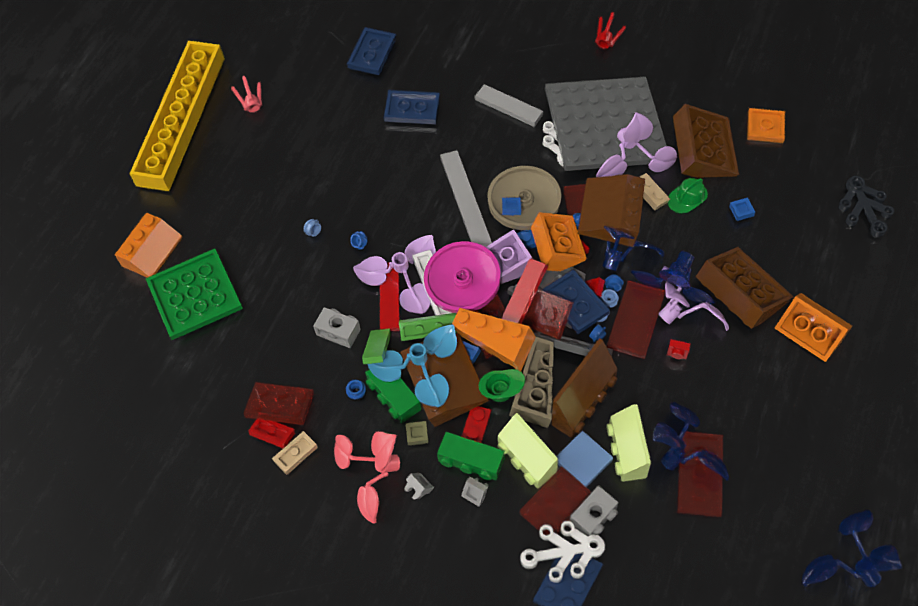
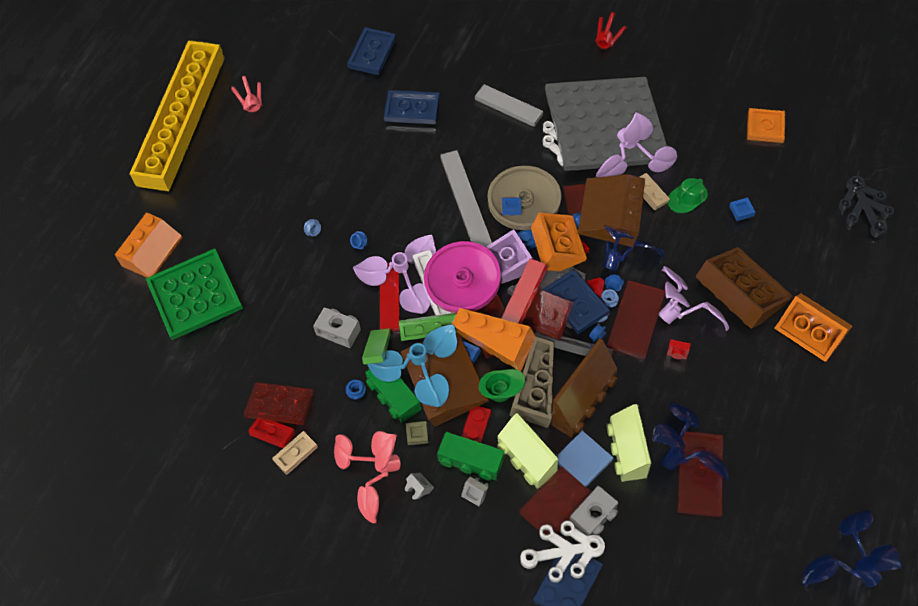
clear blue plant [631,251,716,304] -> none
reddish brown slope [673,104,739,178] -> none

